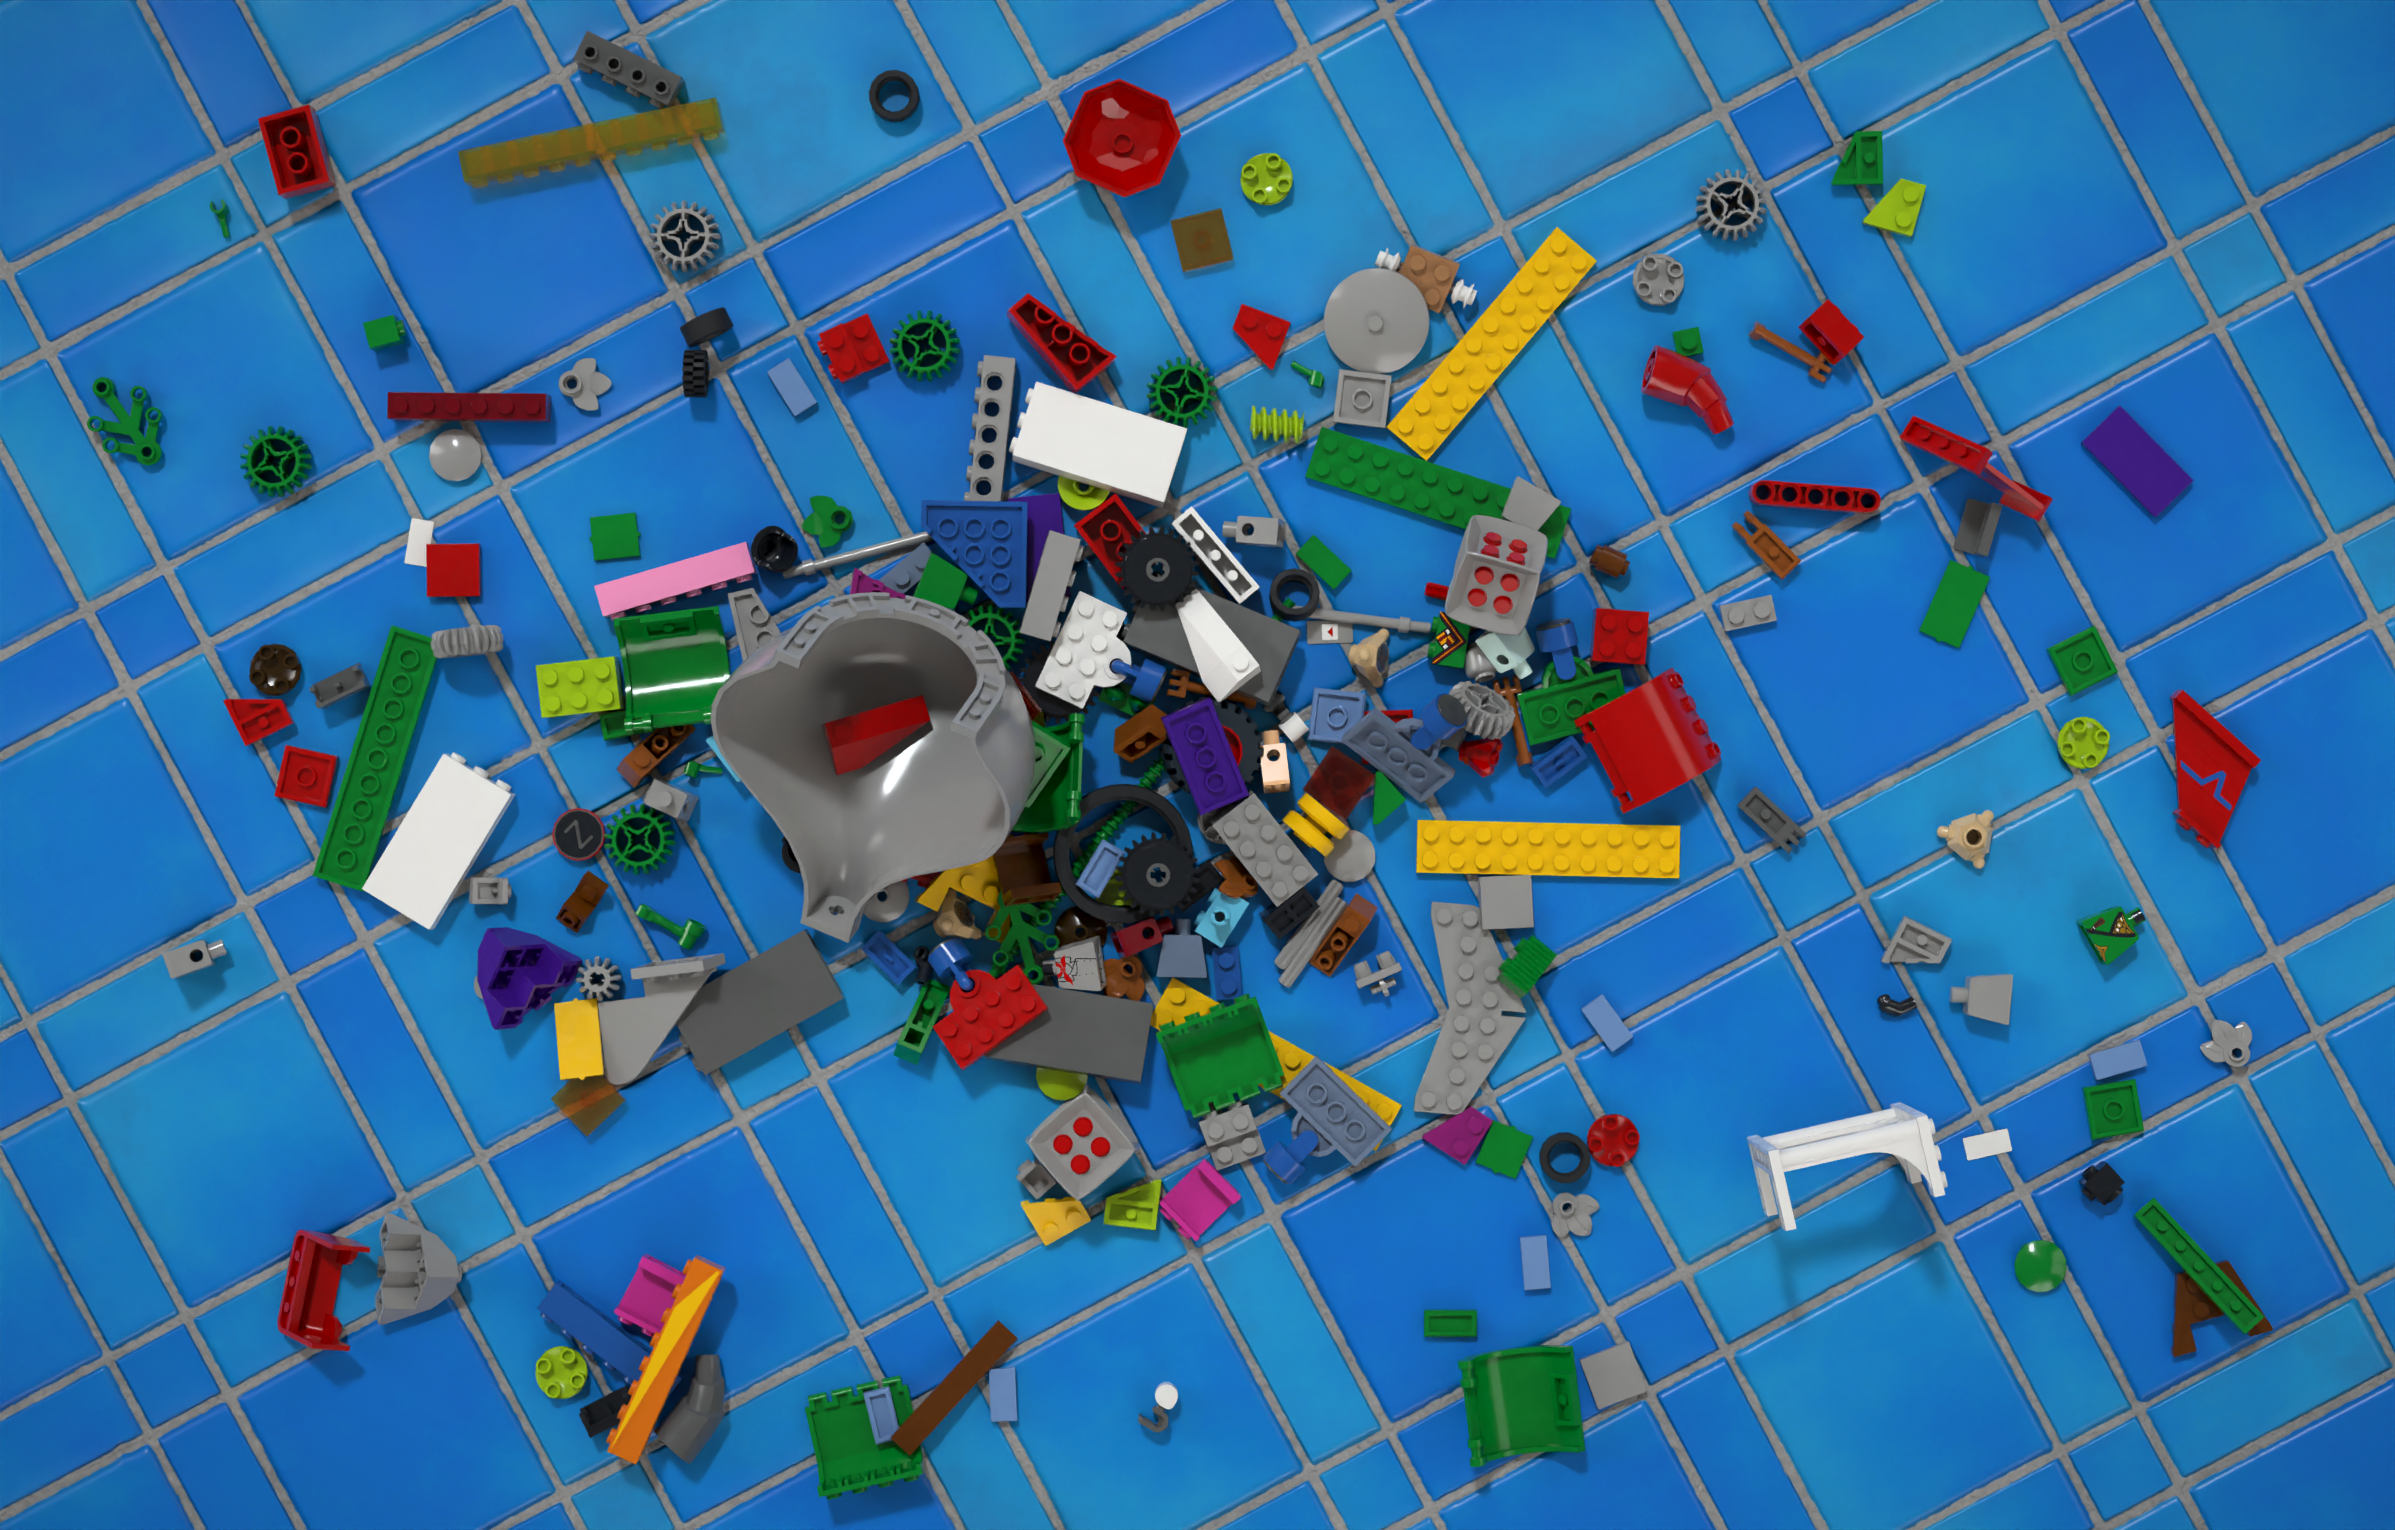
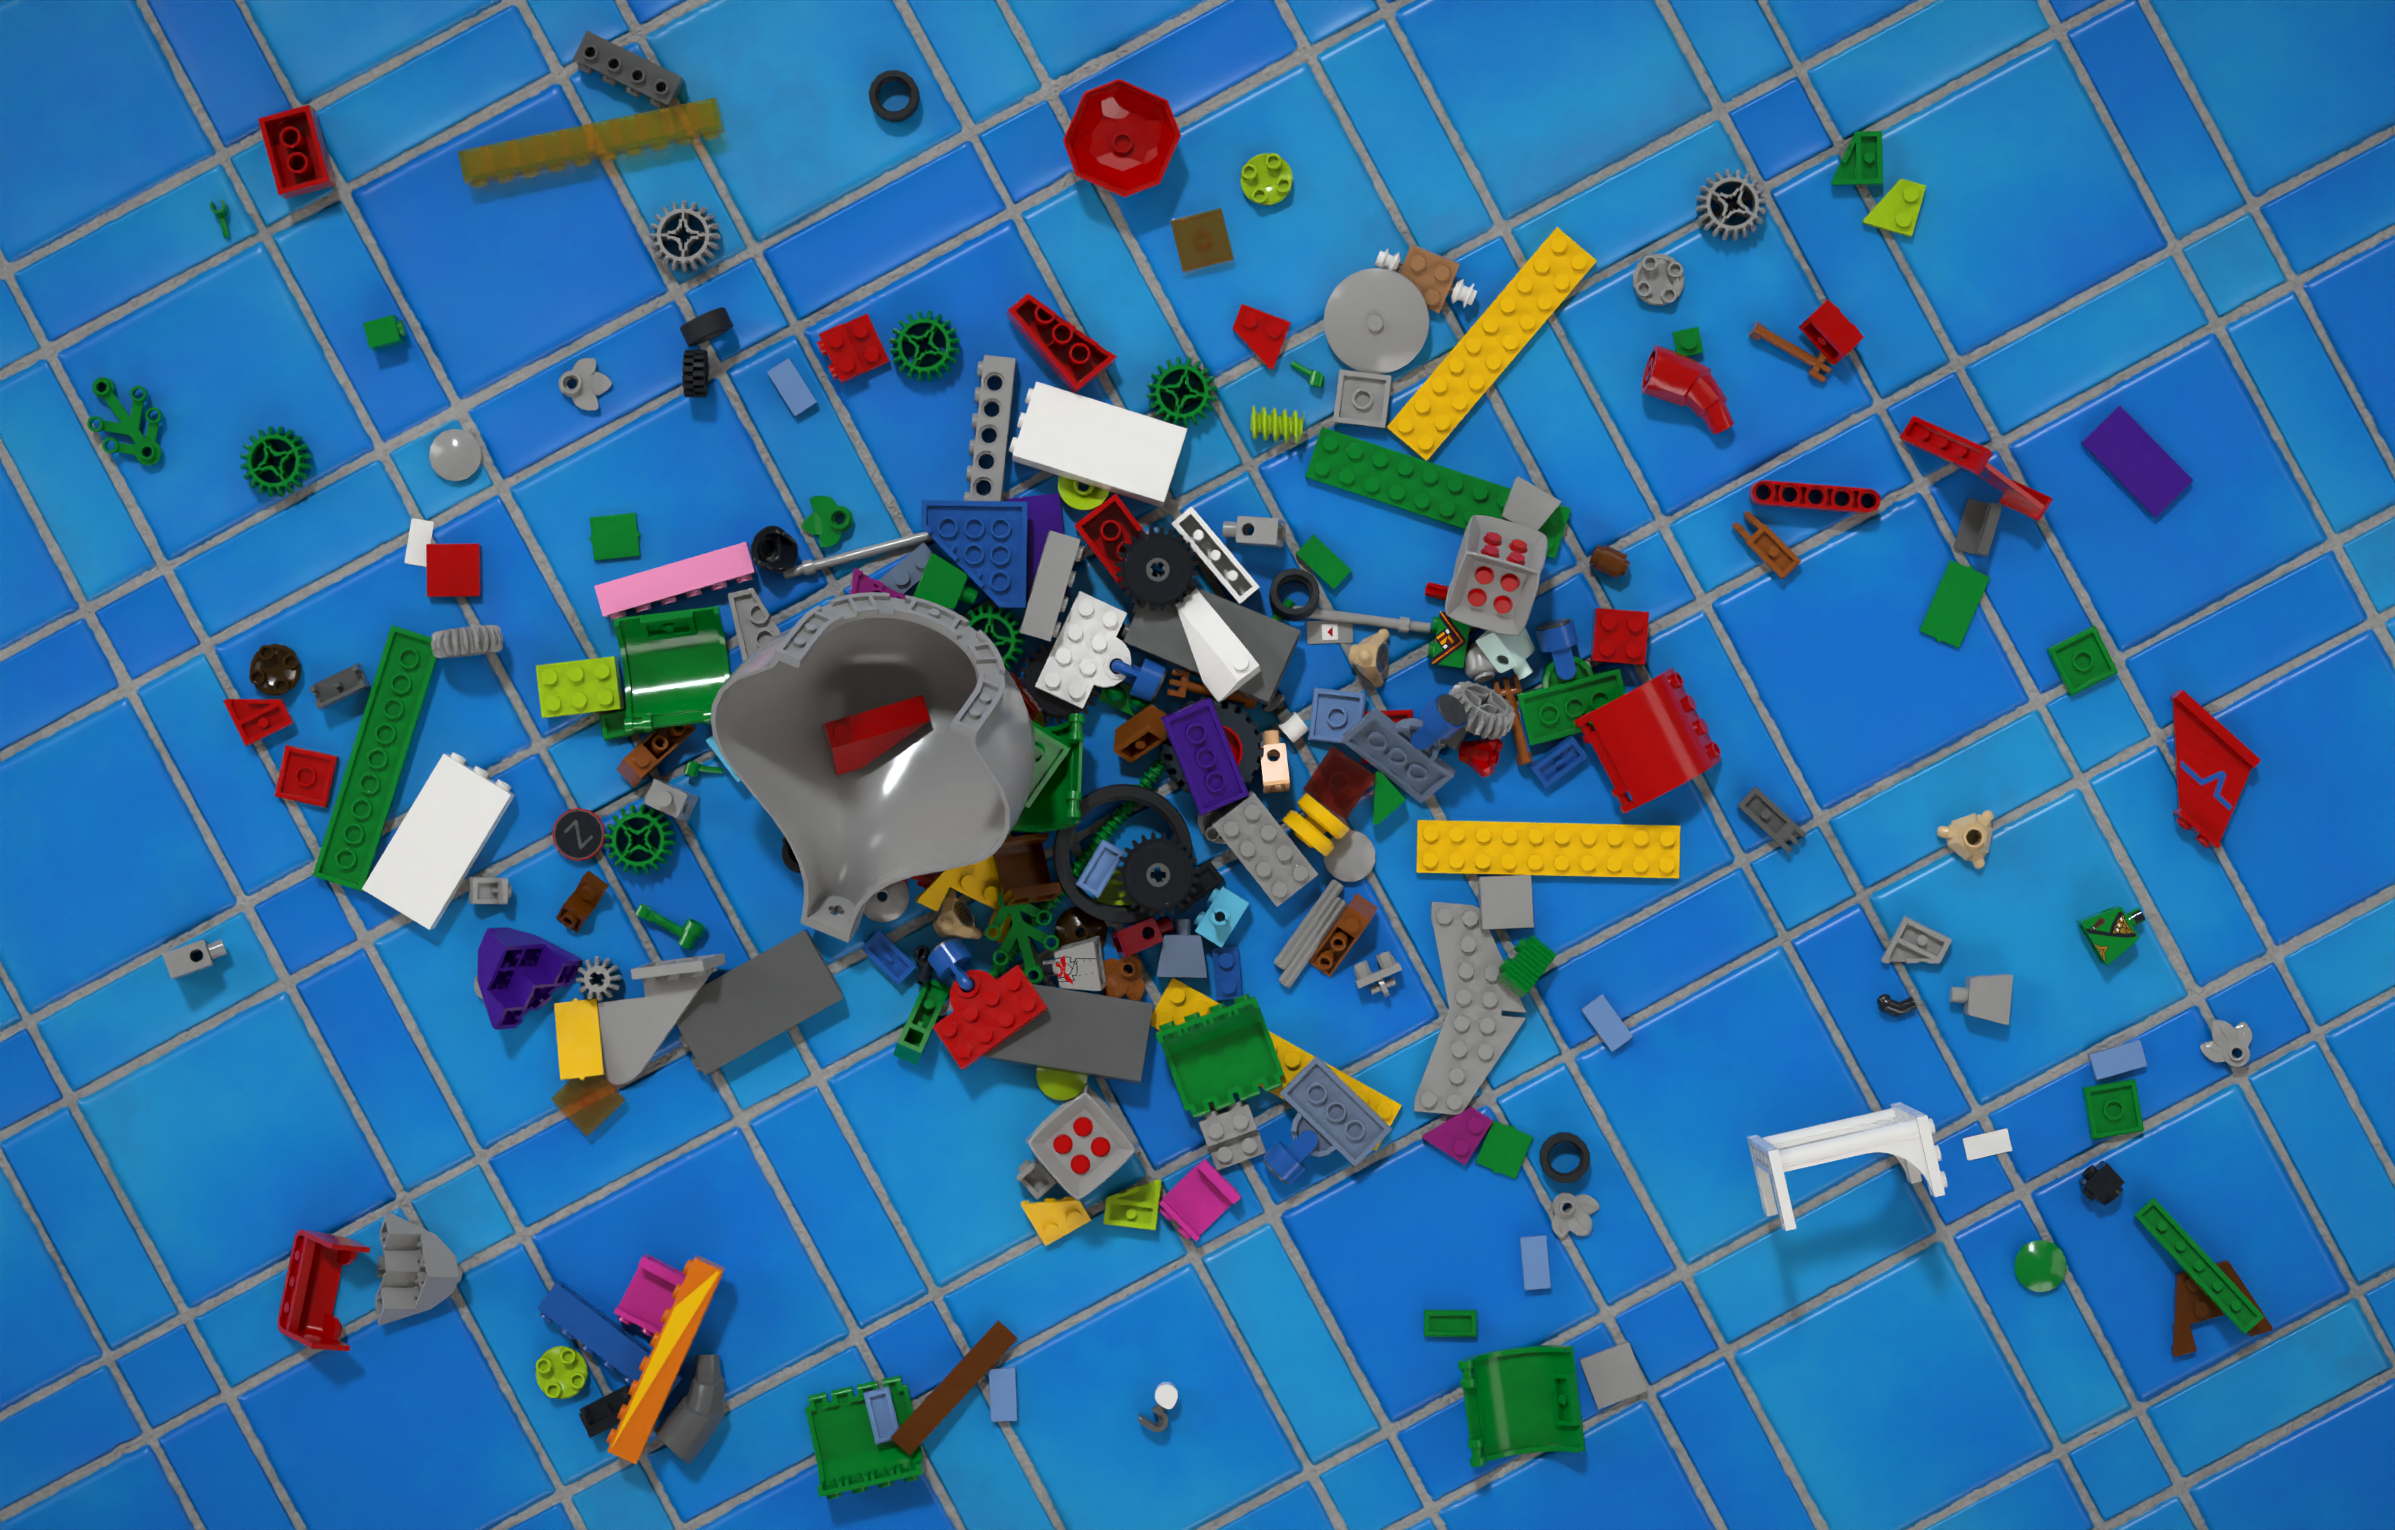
dark red brick [387,392,551,423] -> none
dark orange plate [1214,856,1258,899] -> none
black hinge [1259,886,1320,940] -> none
red dish [1587,1114,1640,1167] -> none
light grey plate [1719,595,1777,632] -> none
lime dish [2057,717,2110,769] -> none

